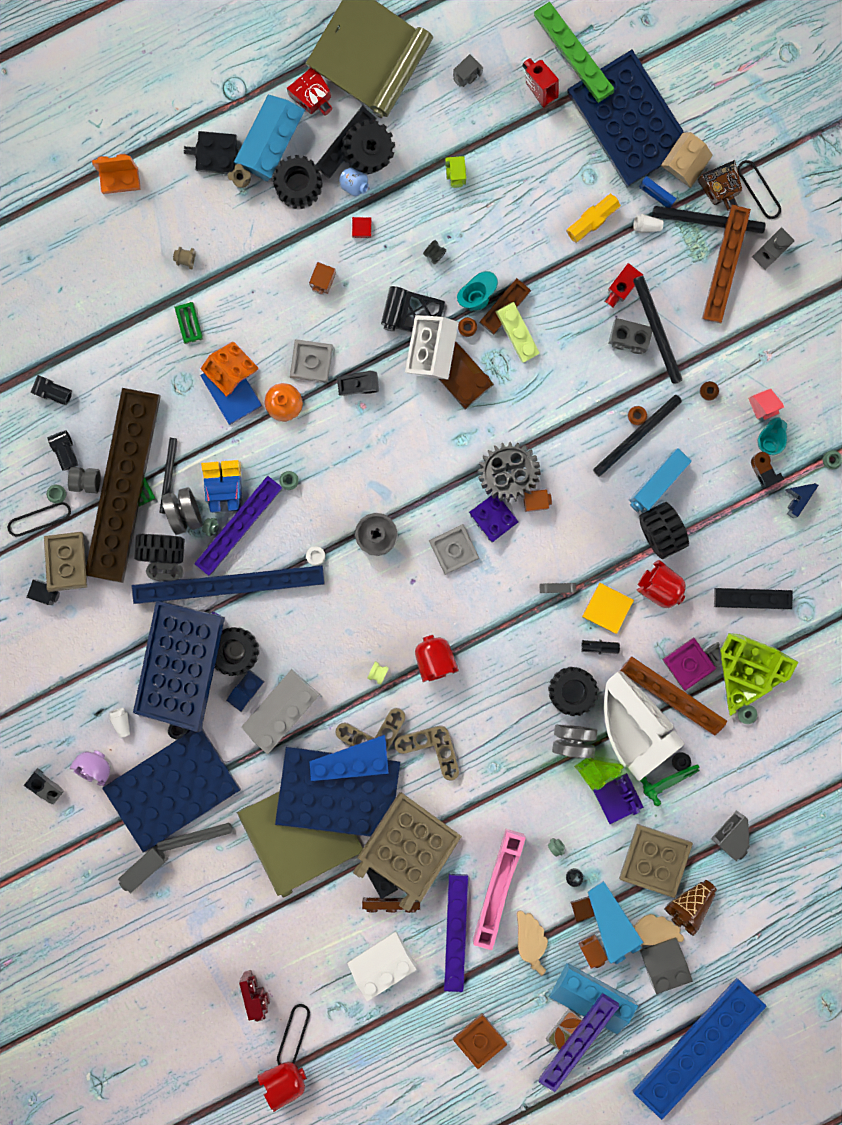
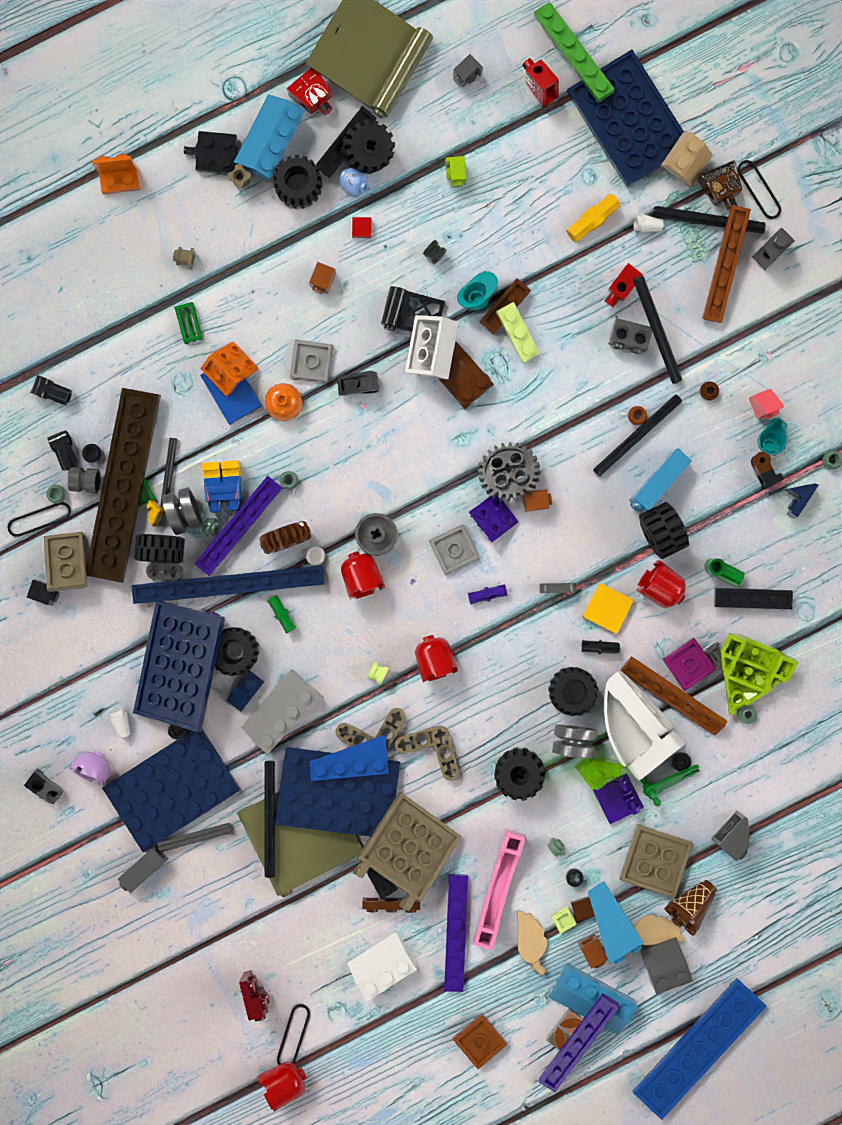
dark orange plate [458,317,477,337] -> none
blue tile [639,176,677,208] -> none
none -> black plate [82,444,102,463]
none -> yellow tile [147,500,165,527]
none -> reddish brown gear [259,521,312,554]
none -> black axle [264,760,275,878]
none -> green pin [267,595,297,634]
none -> red cylinder [341,552,385,600]
none -> dark purple pin [468,584,508,605]
none -> black wheel [494,747,545,801]
none -> yellowish green tile [551,906,577,934]
none -> green piece [704,558,745,588]

